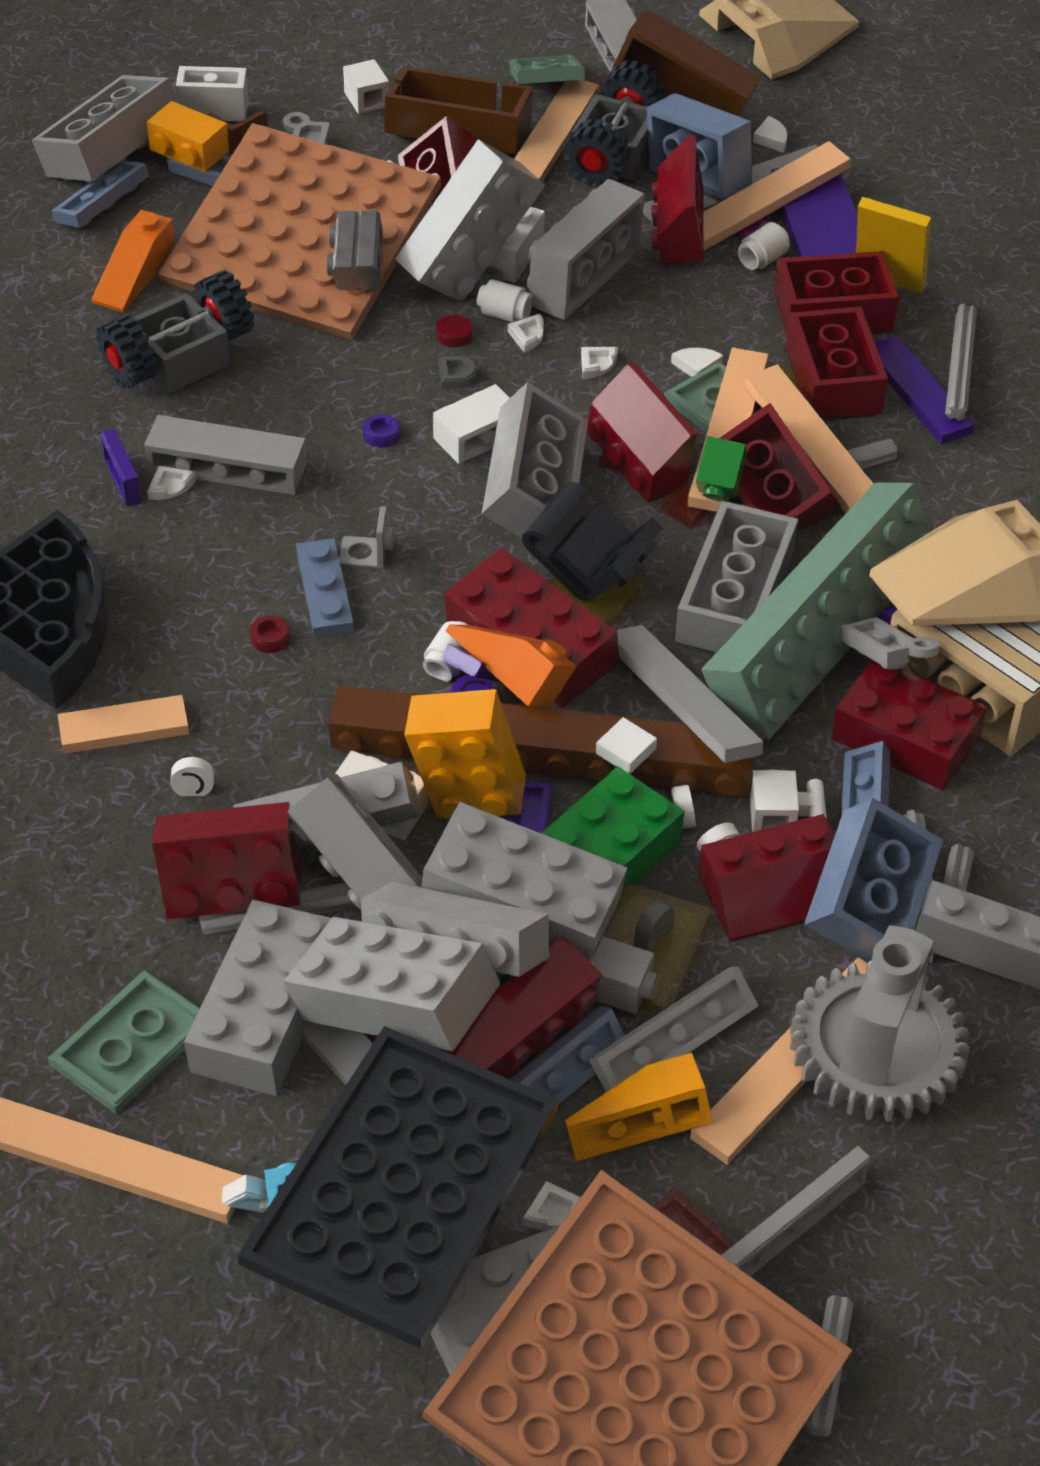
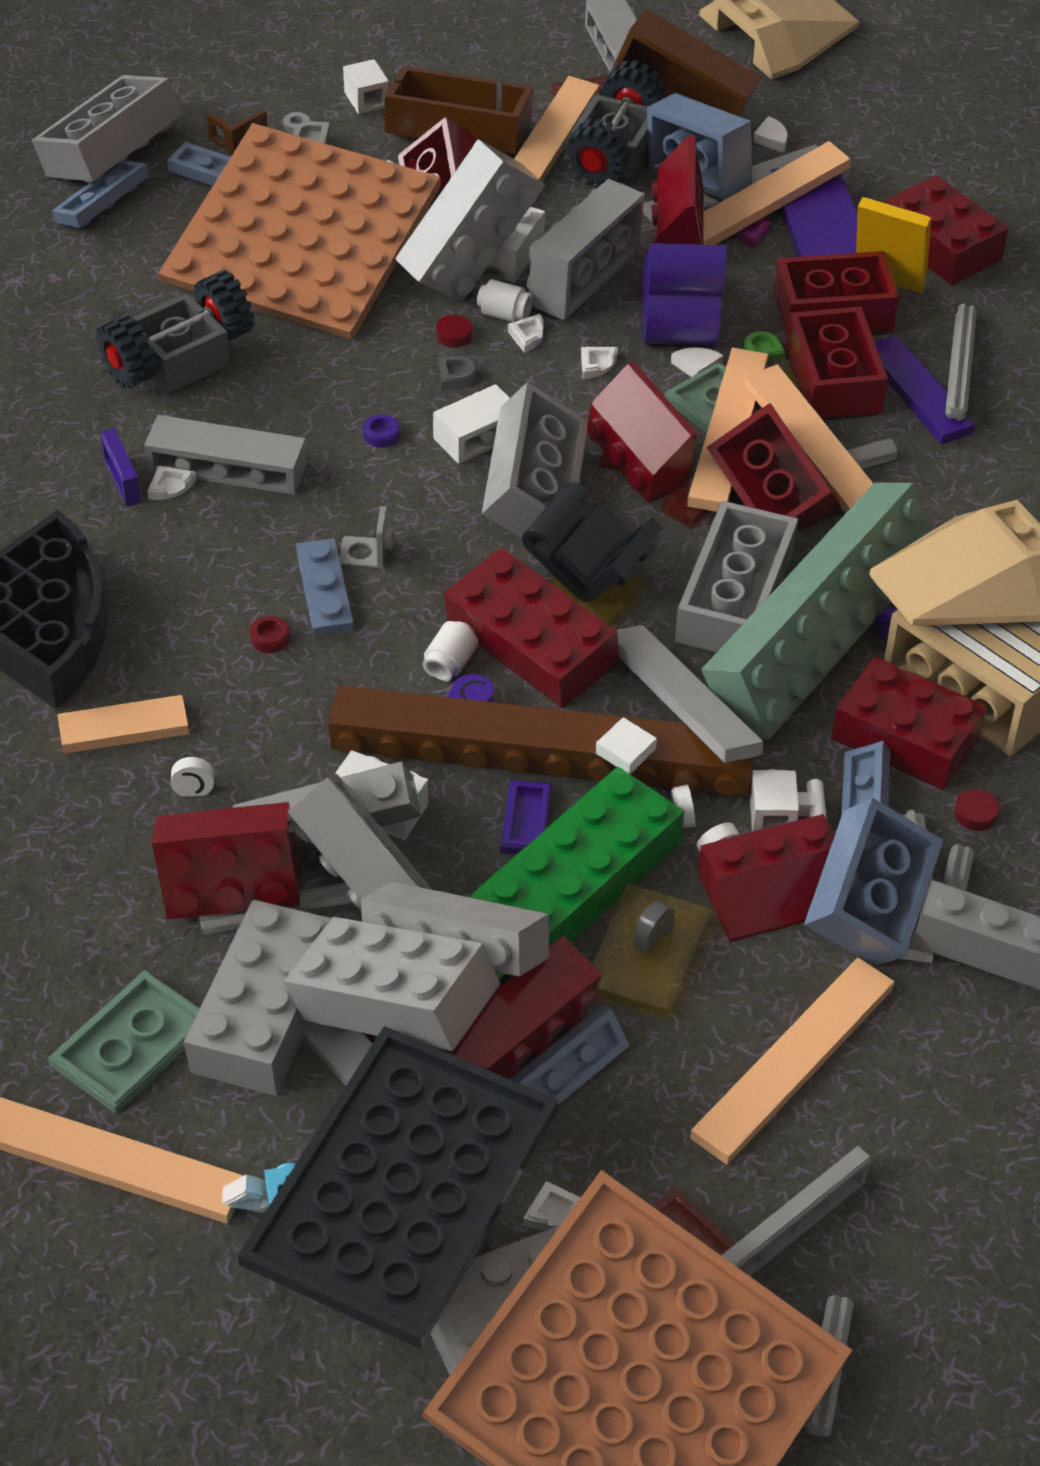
orange slope [91,210,175,313] -> none
light orange brick [147,101,229,172] -> none
white brick [176,66,249,121] -> none
flat silver brick [327,210,383,291] -> none
light orange brick [404,689,526,819] -> none
light grey brick [421,802,628,962] -> none
tile [442,644,501,682] -> none
orange slope [445,624,577,707] -> none
sand green tile [509,55,585,84] -> none
light orange slope [565,1052,713,1161] -> none
light grey plate [589,966,759,1092] -> none
light grey brick [591,936,659,1015] -> none
green brick [696,436,747,501] -> none
white brick [738,222,790,270] -> none
light grey piece [790,925,970,1122] -> none
light grey hinge [841,617,939,669] -> none
none -> dark purple brick [640,243,727,346]
none -> bright green tile [744,331,785,363]
none -> dark red brick [885,175,1009,286]
none -> dark red tile [954,789,999,831]

